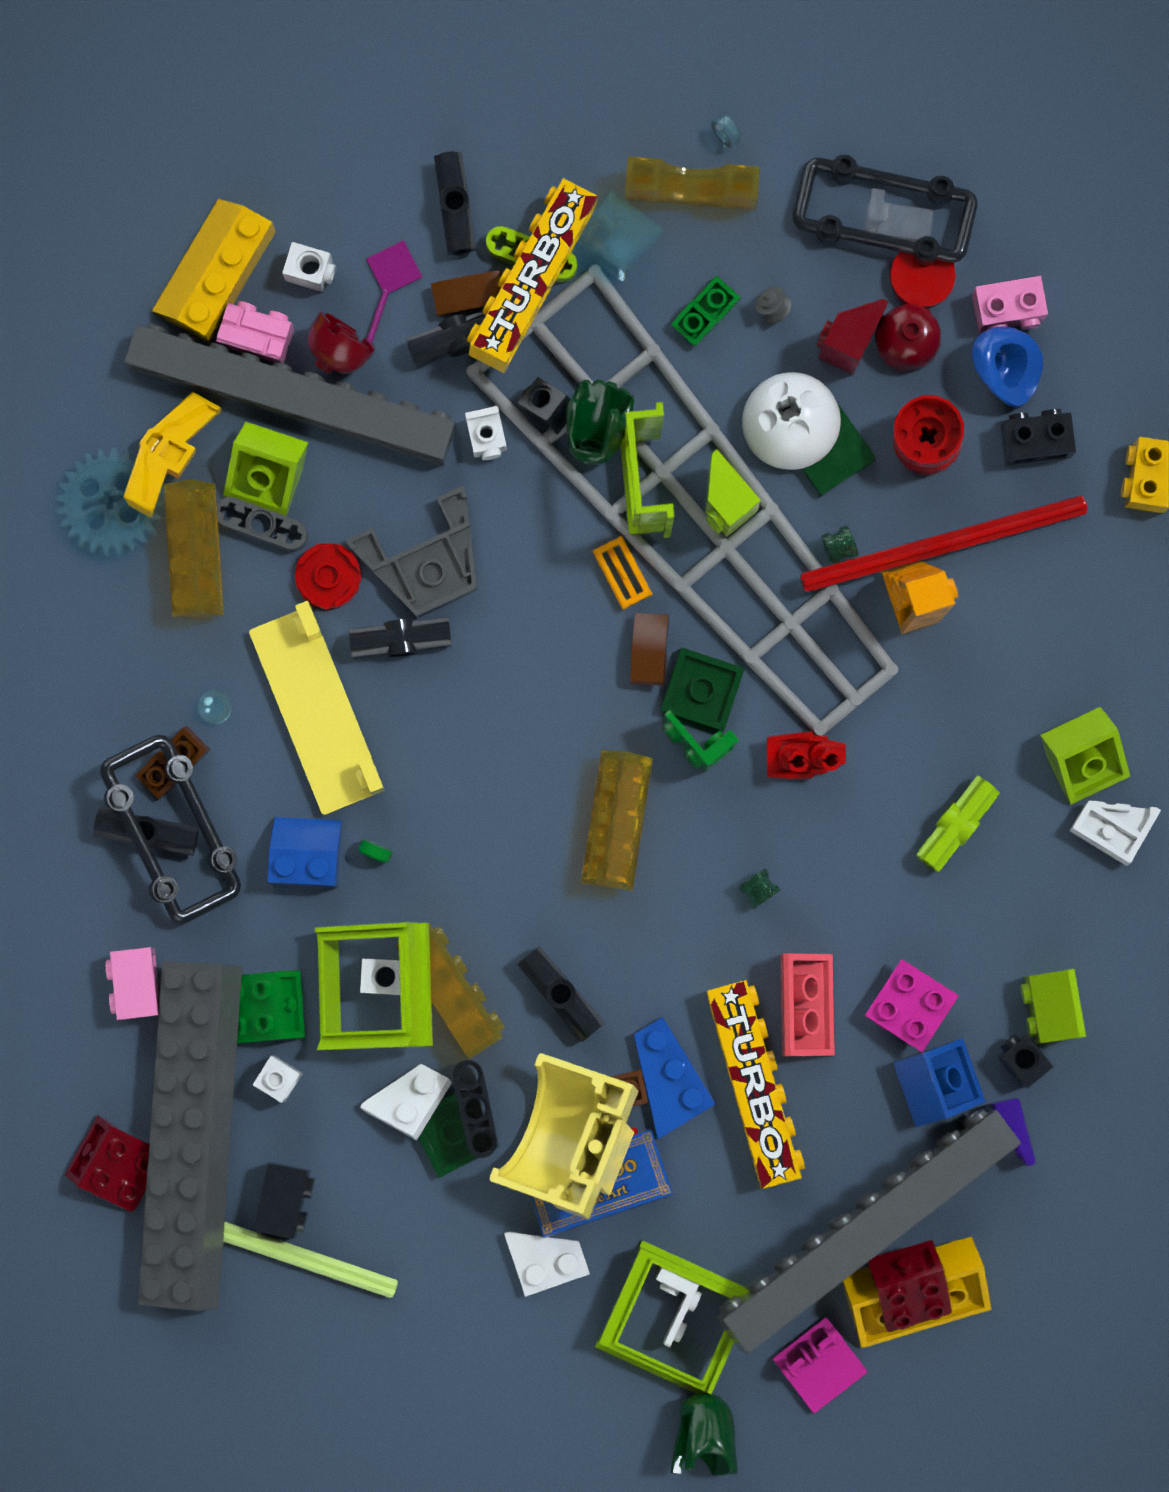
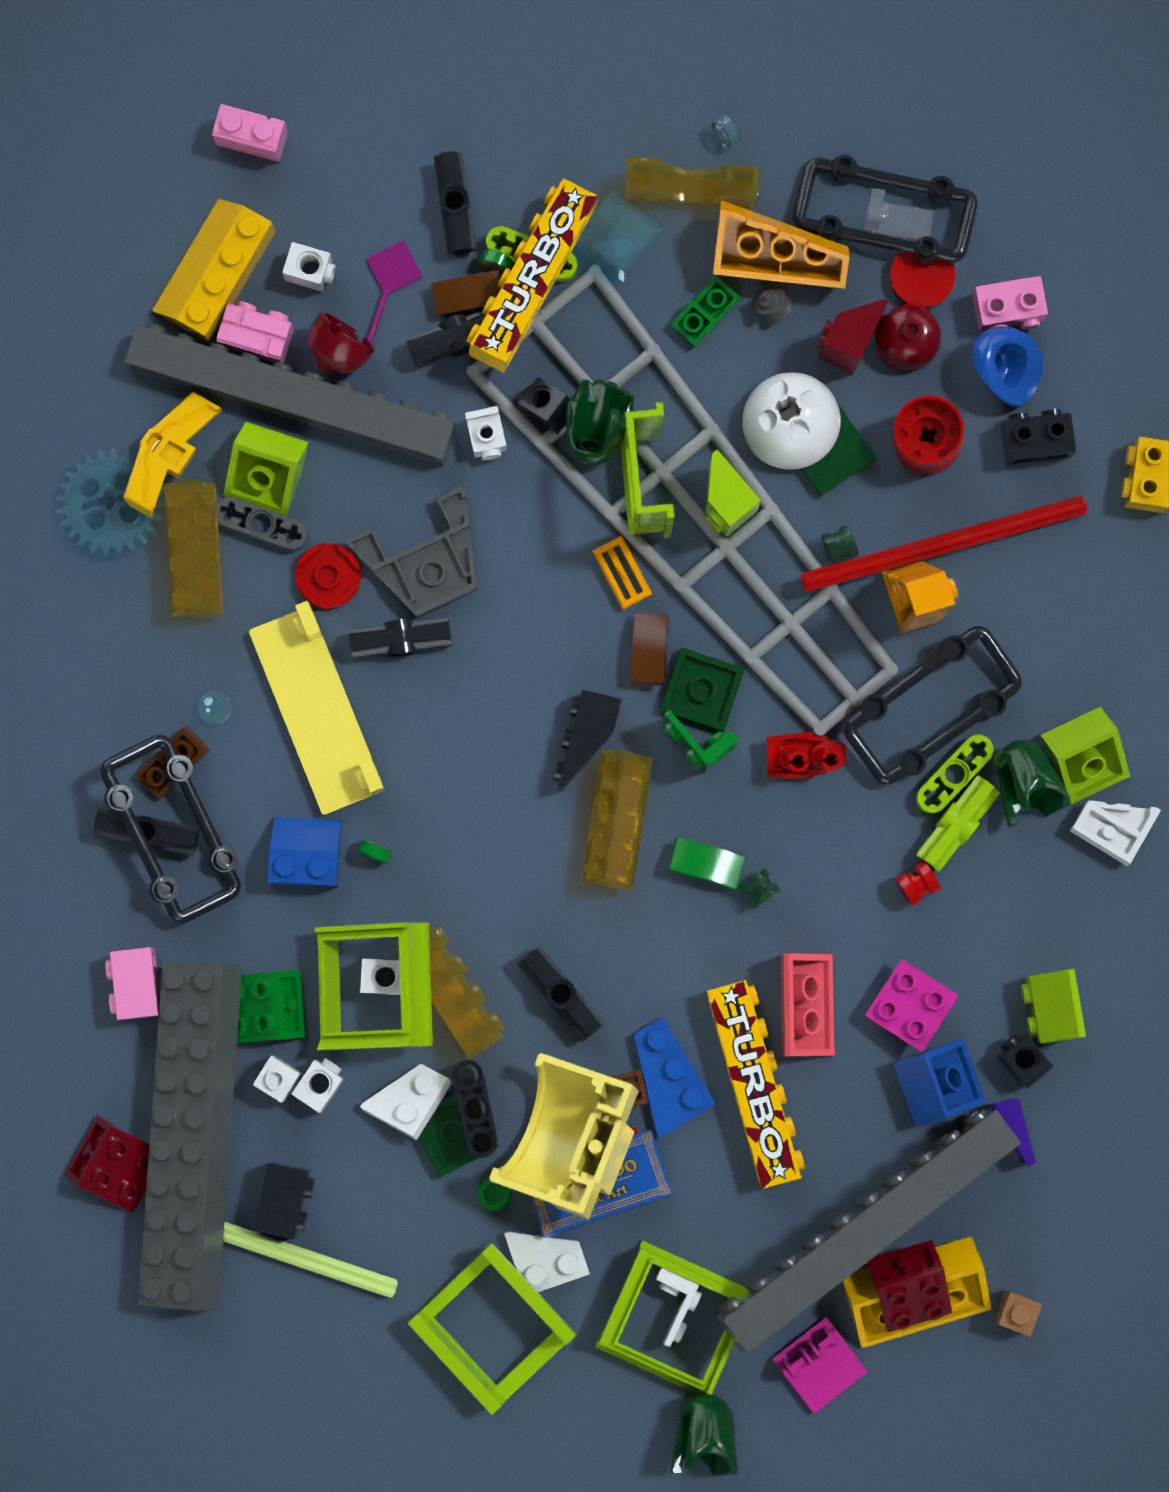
none -> bright pink brick [212,104,288,162]
none -> white brick [292,1058,345,1113]
none -> lime piece [407,1243,577,1415]
none -> green tile [477,1178,511,1212]
none -> green tile [479,249,514,274]
none -> black slope [553,689,622,791]
none -> green slope [667,838,745,890]
none -> light orange wedge [713,200,850,289]
none -> black bar [843,626,1022,785]
none -> red wheel [895,861,941,907]
none -> lime beam [916,735,994,814]
none -> medium nougat brick [993,1289,1043,1337]
none -> dark green hair [994,740,1071,827]

